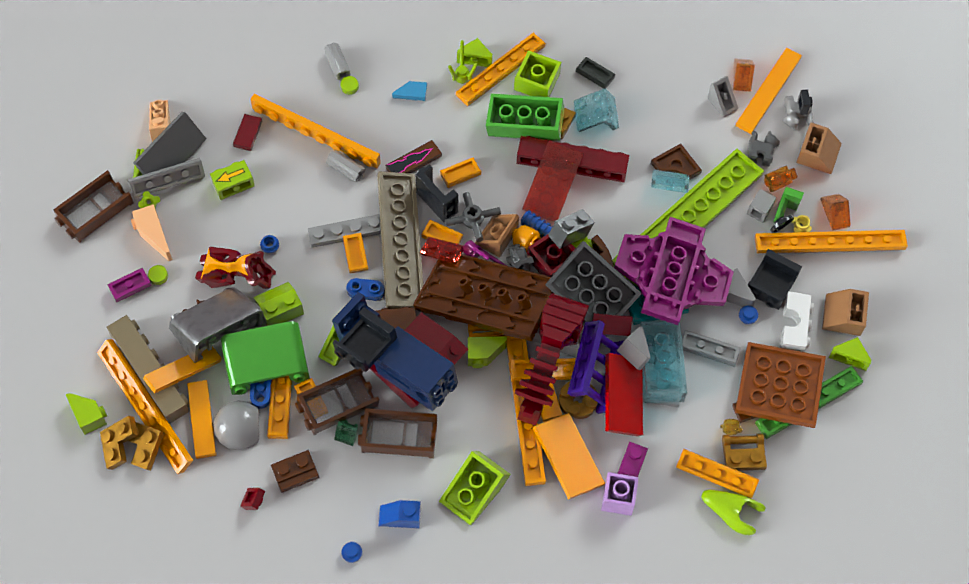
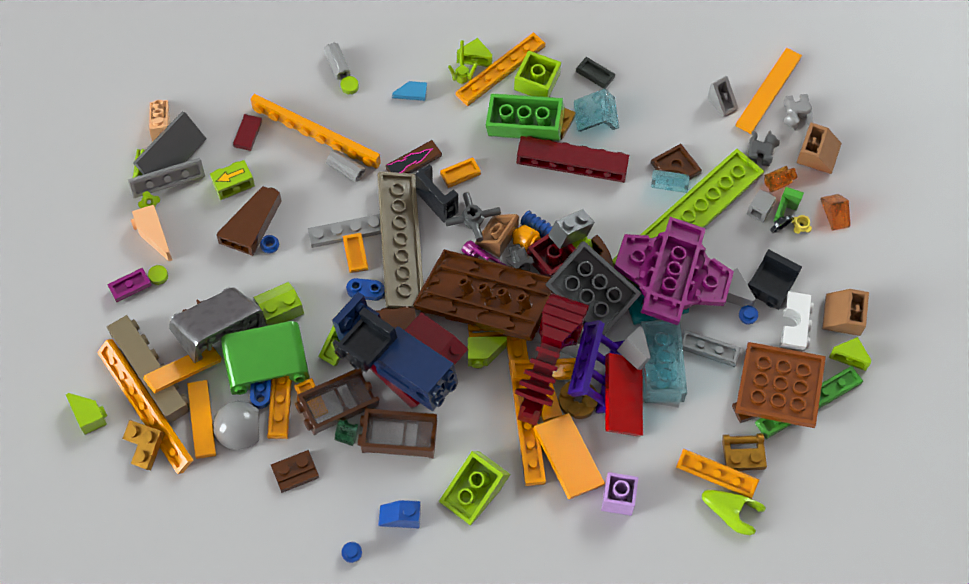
reddish brown door [53,170,134,243] -> none
pearl gold plate [100,415,138,470] -> none
dark red hips [195,247,276,289] -> none
dark red plate [240,488,265,510] -> none
light orange tile [421,220,463,252] -> none
clear red plate [421,237,464,264] -> none
clear red plate [522,141,584,222] -> none
dark red tile [592,313,633,336] -> none
magenta plate [617,441,648,477] -> none
clear yellow plate [720,419,742,435] -> none
clear orange slope [733,59,755,92] -> none
light orange plate [755,230,908,254] -> none
black plate [798,89,813,115] -> none
none -> reddish brown slope [216,186,282,256]

